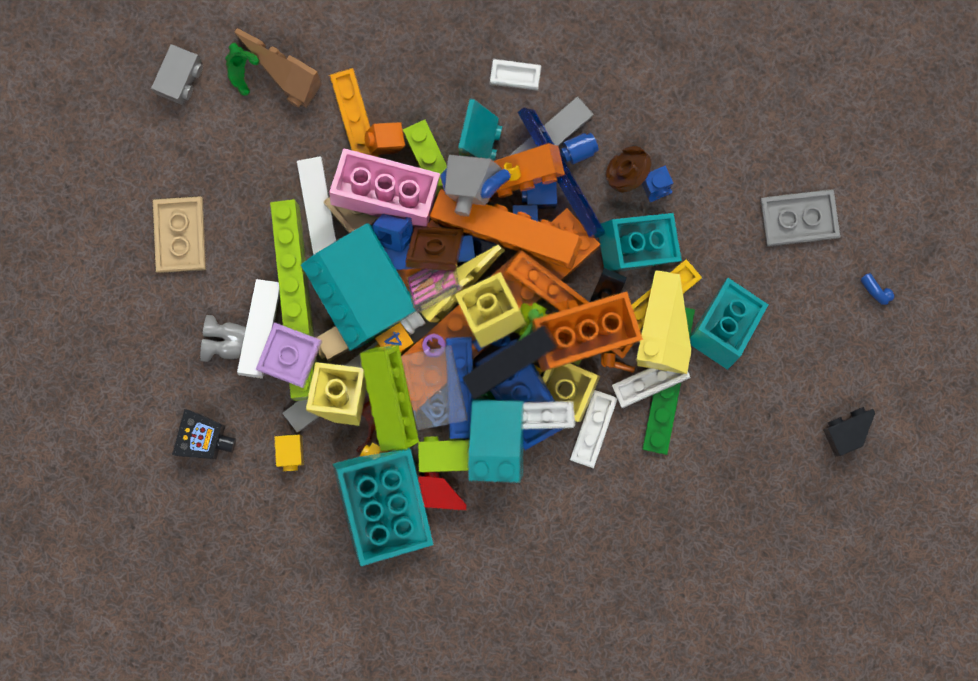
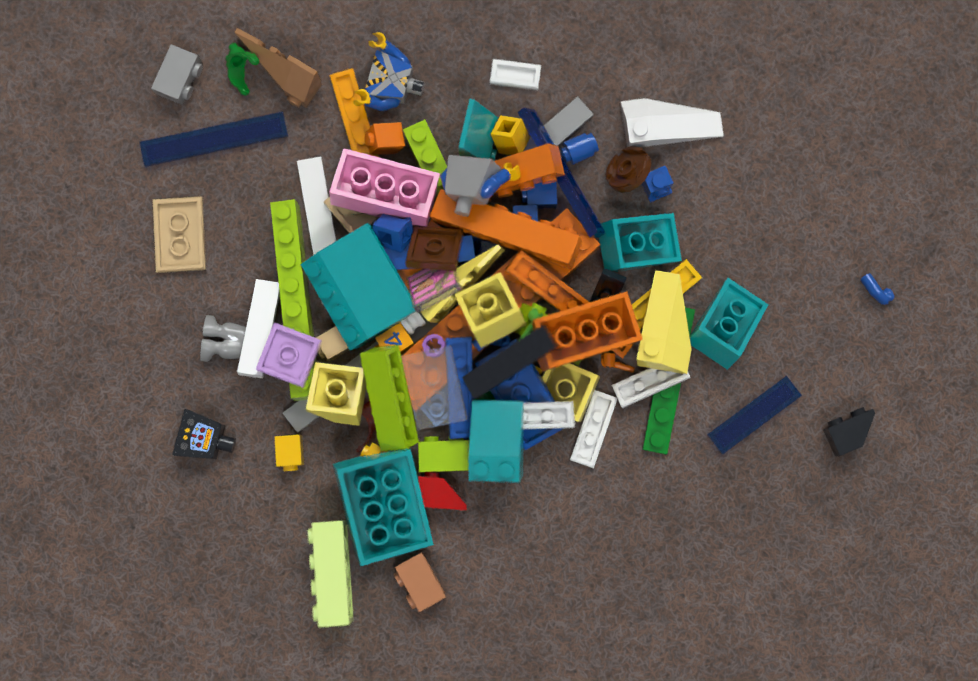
light grey tile [760,189,840,247] -> none
none -> clear blue tile [140,111,288,167]
none -> yellowish green brick [308,520,354,627]
none -> torso [353,32,425,111]
none -> nougat brick [394,552,446,612]
none -> yellow brick [490,115,530,155]
none -> white wedge [621,98,724,147]
none -> clear blue tile [707,376,802,454]

